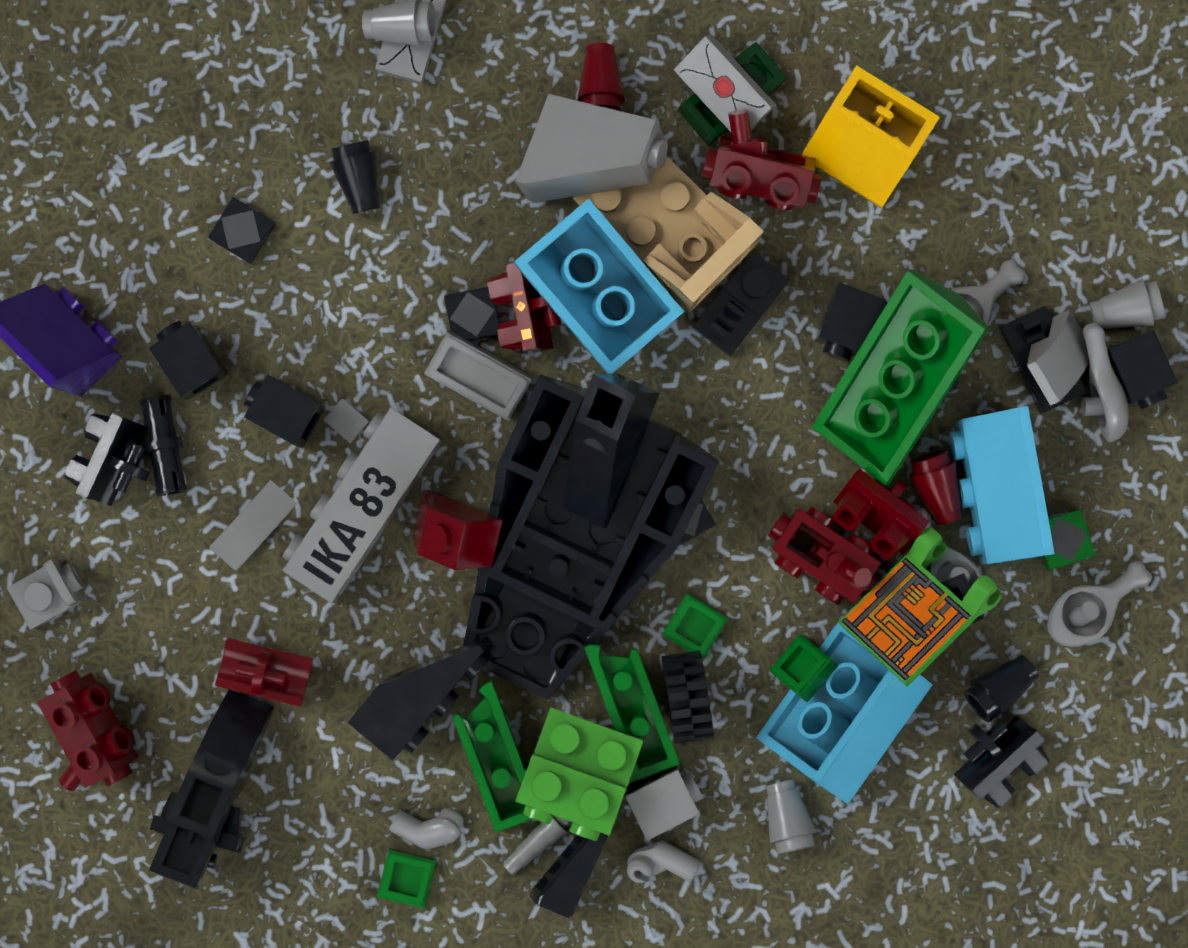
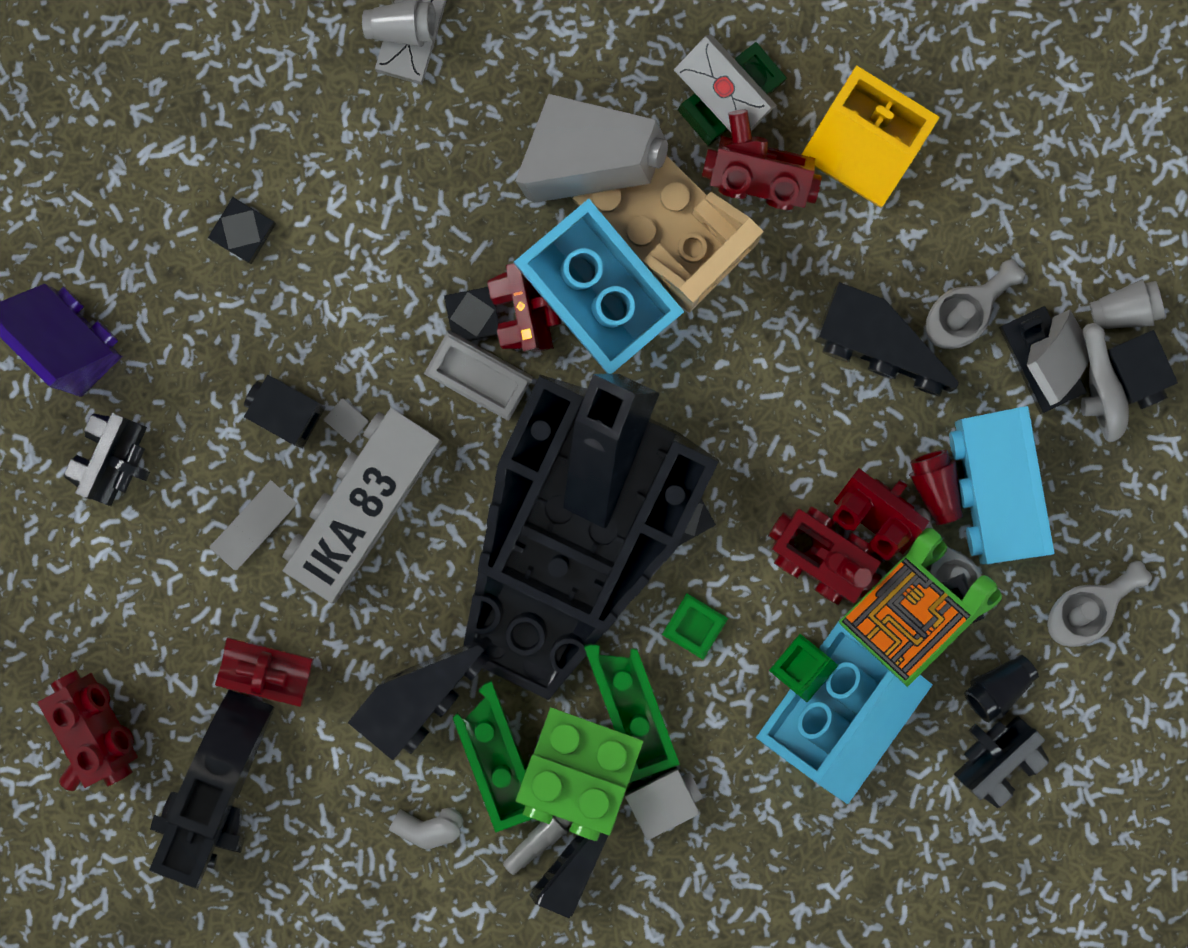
light grey bracket [7,559,84,630] -> none
black pin [139,395,187,496] -> none
black brick [149,321,228,400] -> none
black cone [329,140,380,214] -> none
green tile [377,848,437,909] -> none
dark red slope [413,490,502,570] -> none
dark red cone [577,43,625,111] -> none
light grey arm [627,841,701,884] -> none
black tyre [661,650,714,744] -> none
black plate [692,251,790,357] -> none
light grey cone [766,780,817,855] -> none
green slope [812,269,989,486] -> none
tile [1042,509,1096,570] -> none

